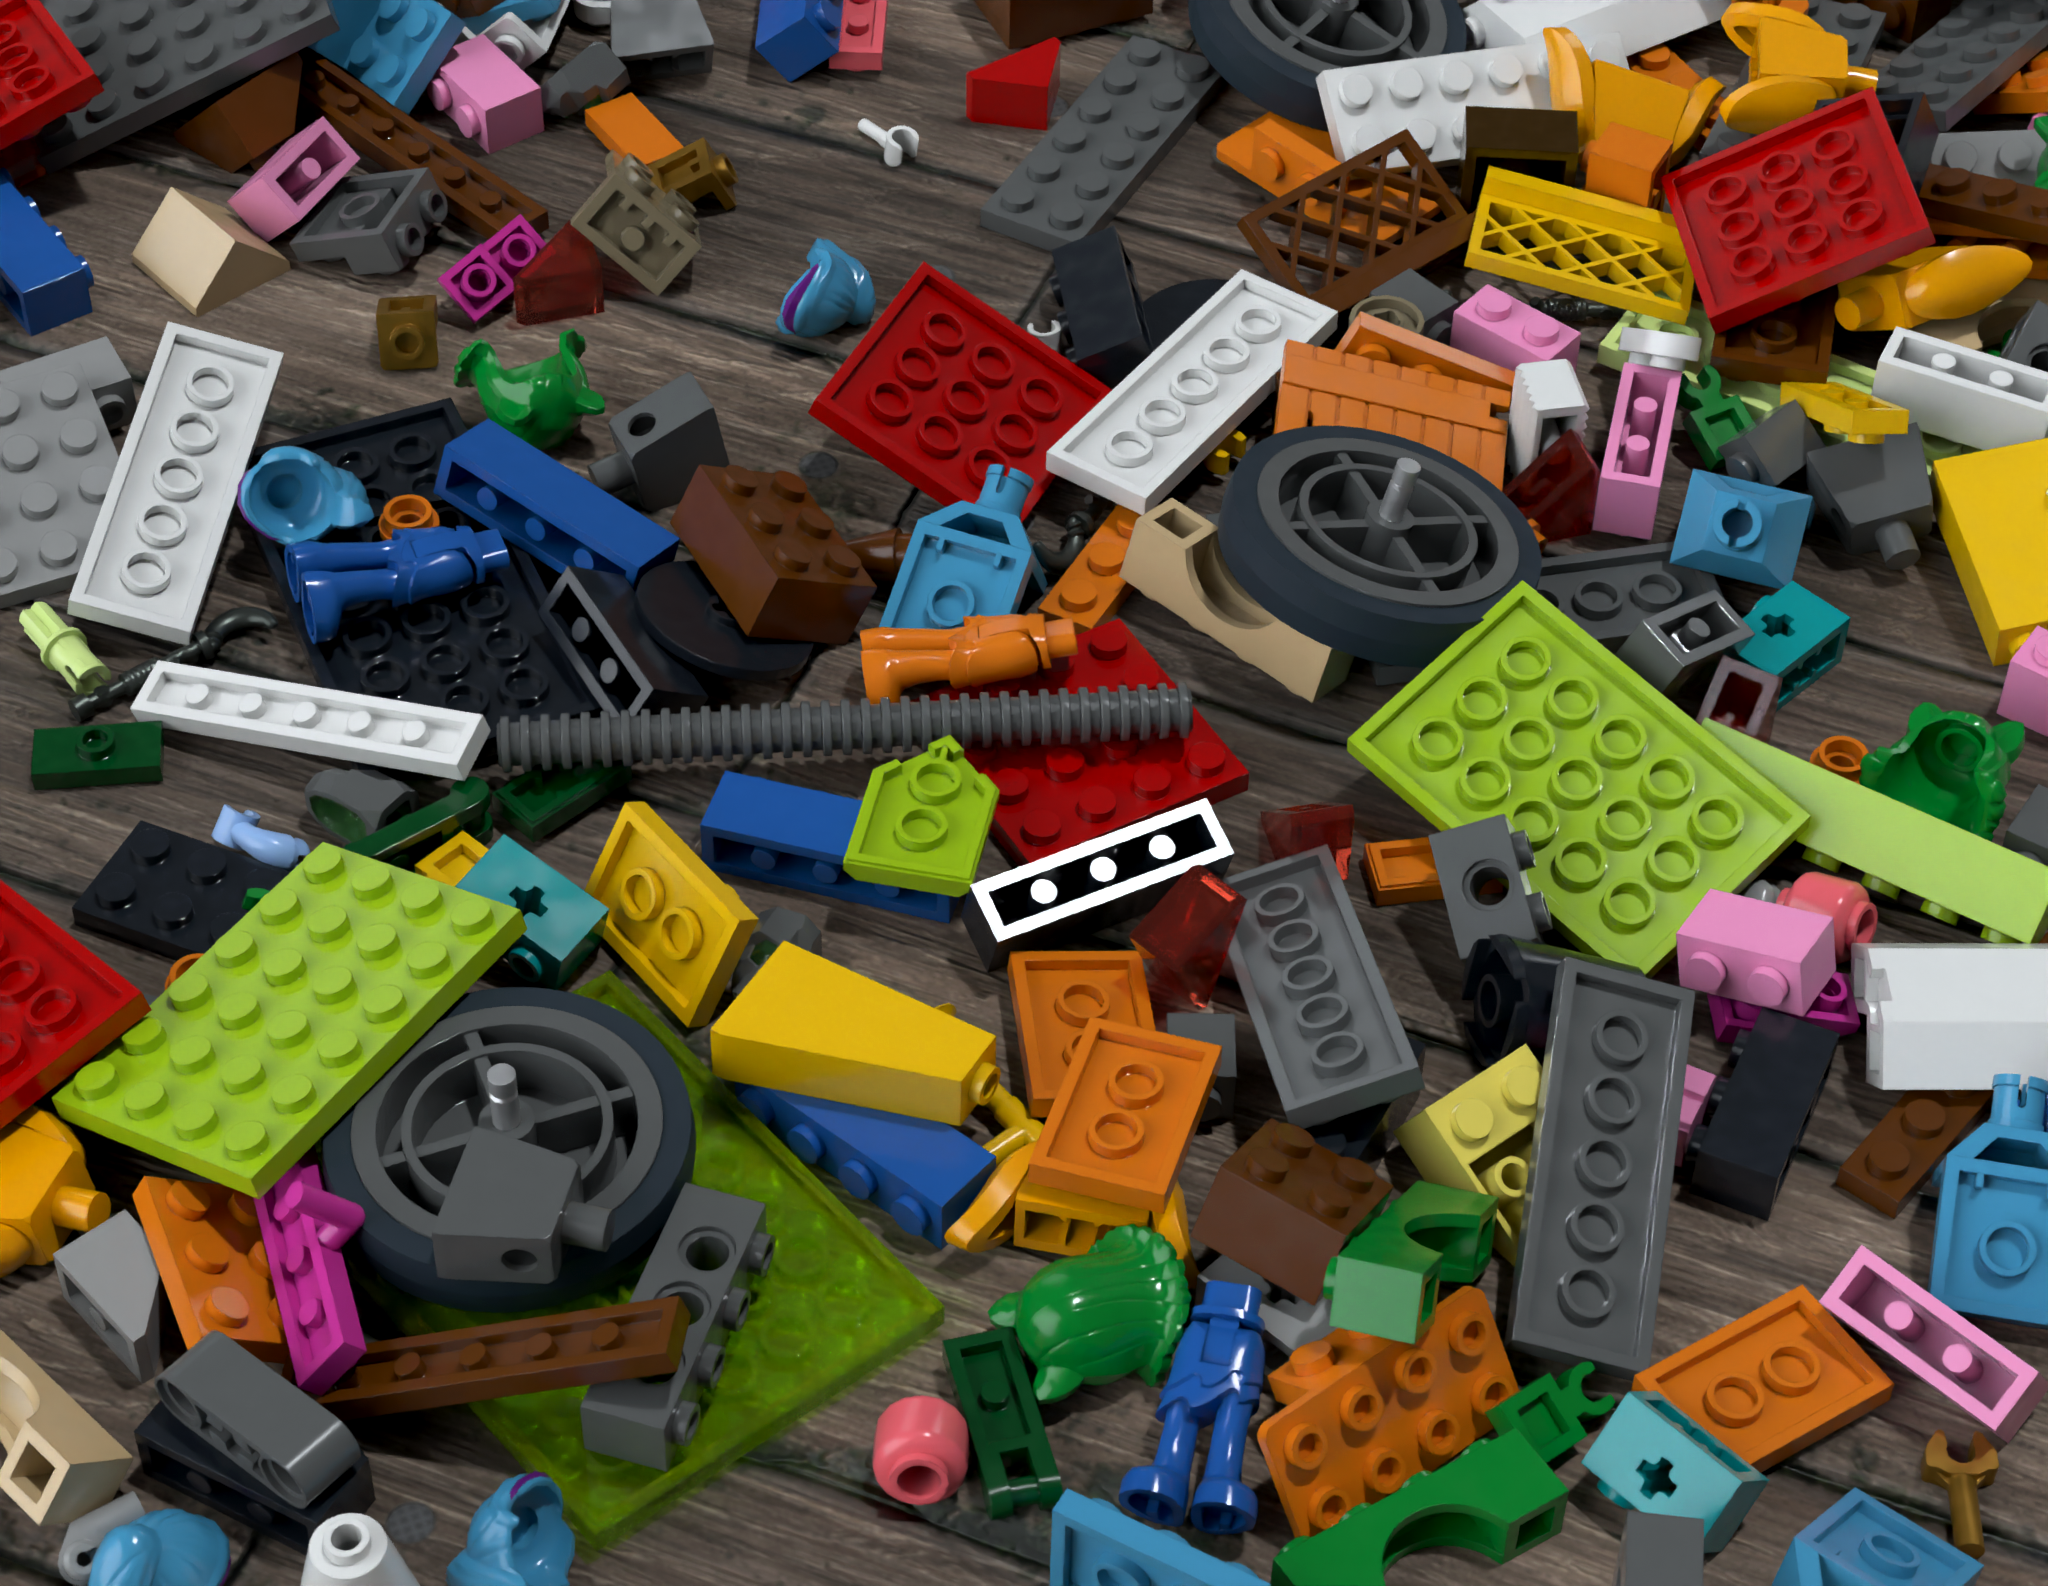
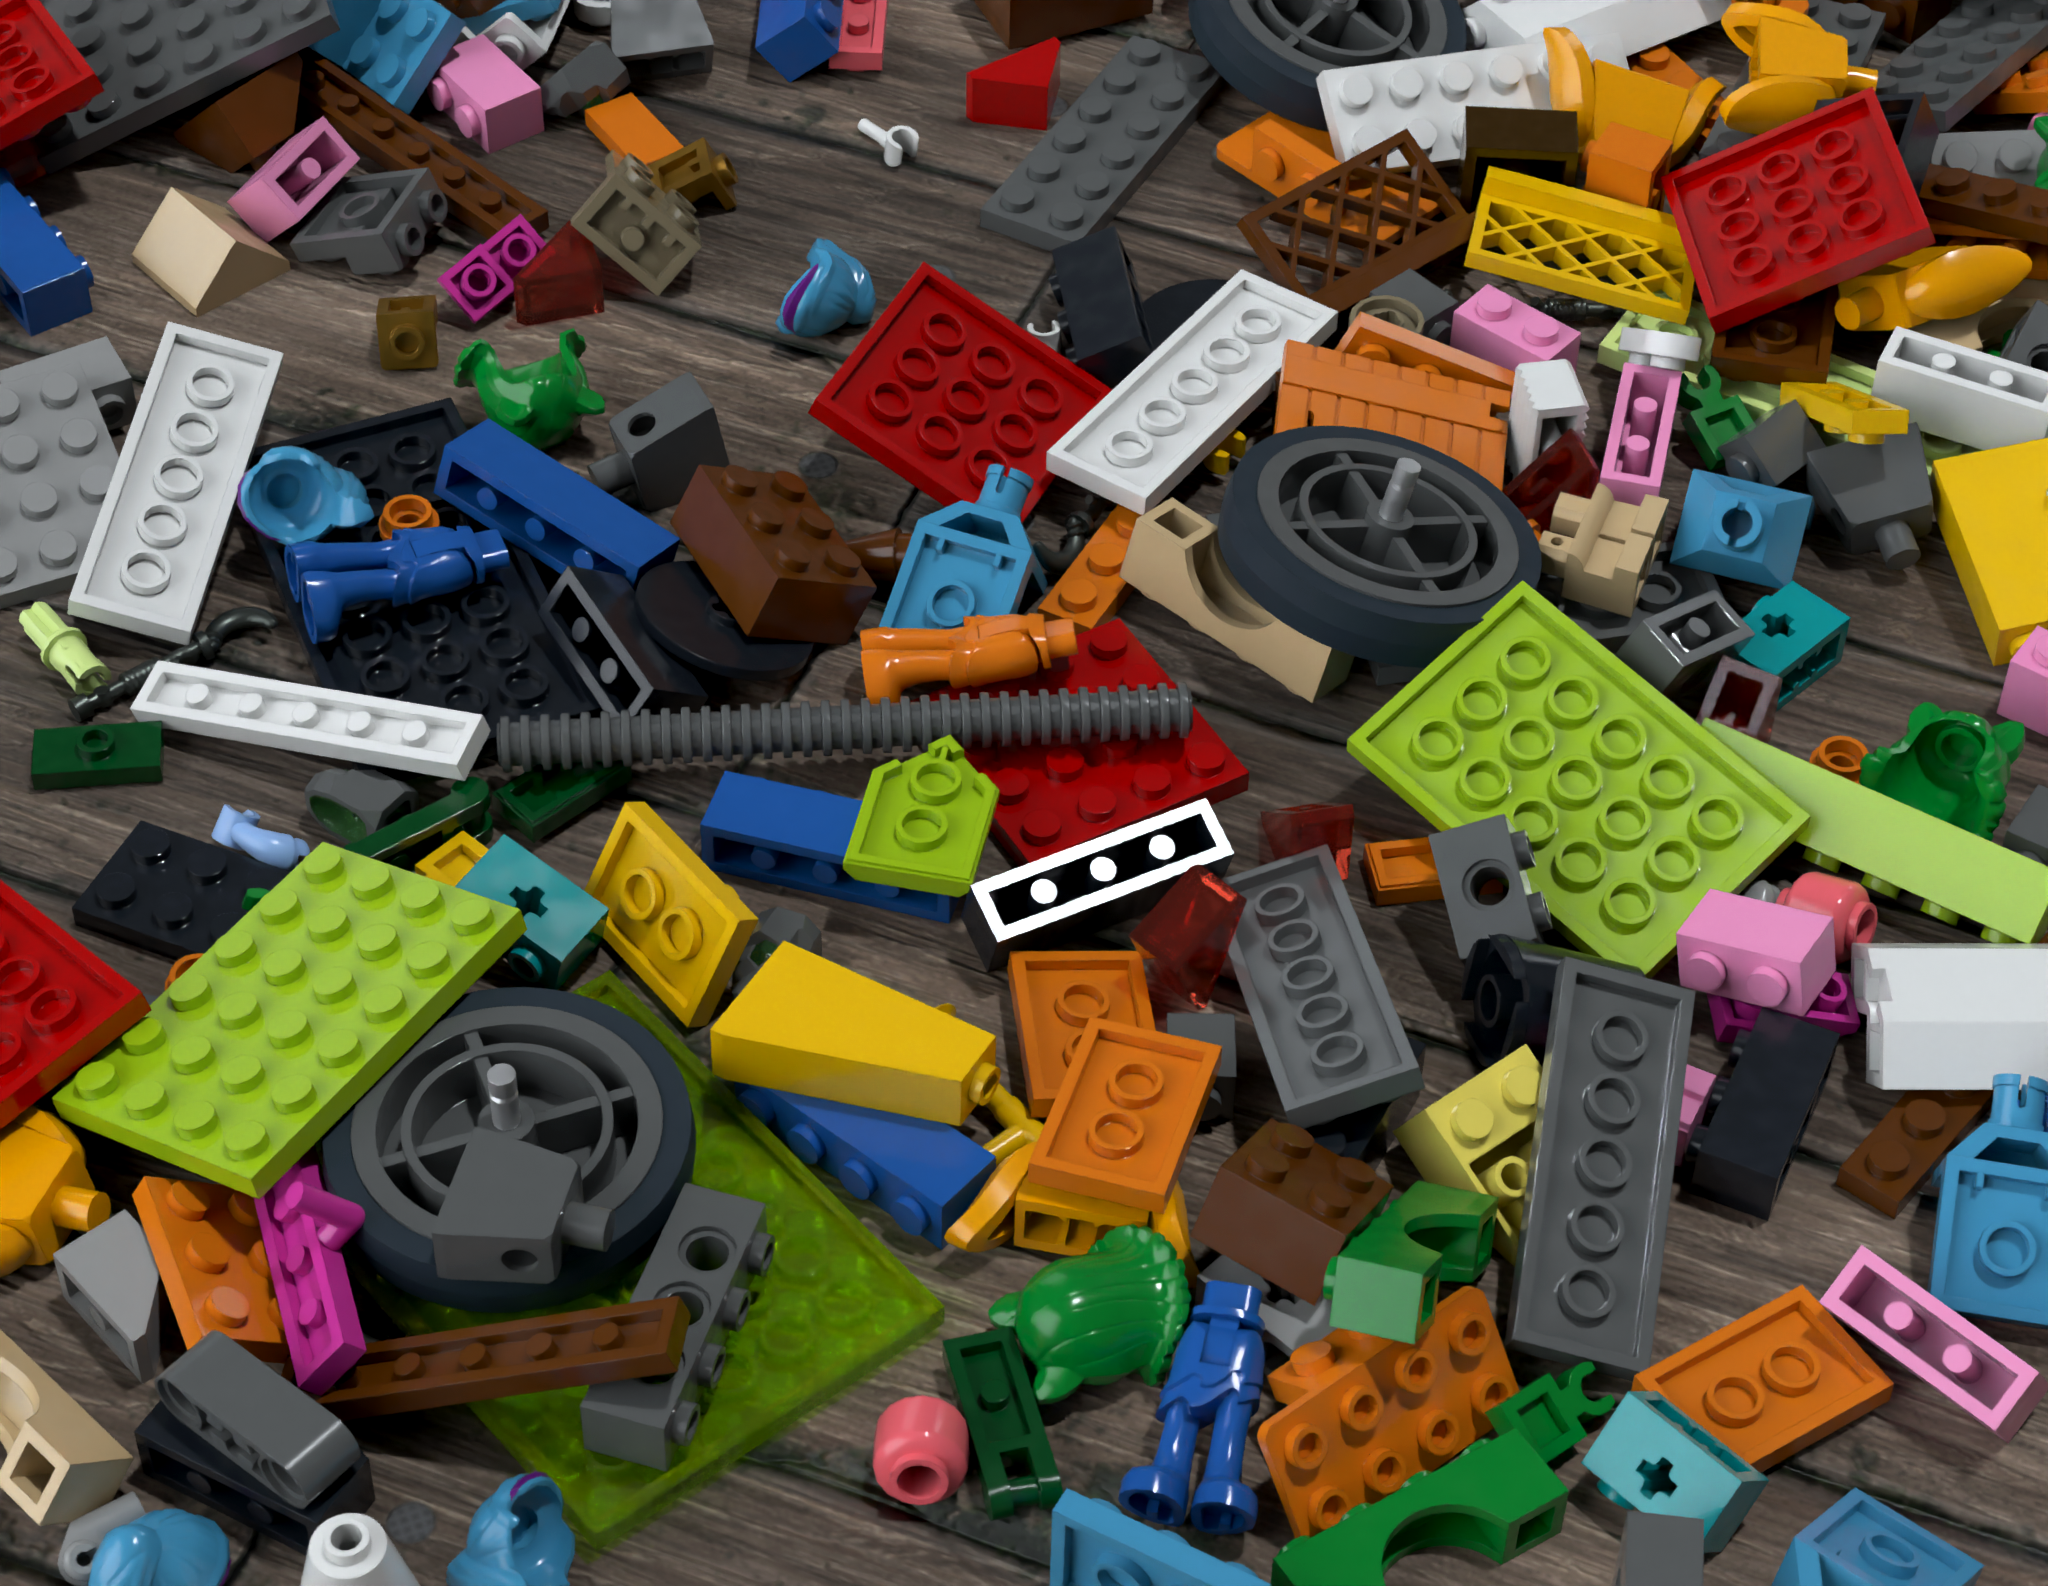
pearl gold bar [1920,1429,1999,1559] -> none
none -> tan hips [1538,483,1669,618]

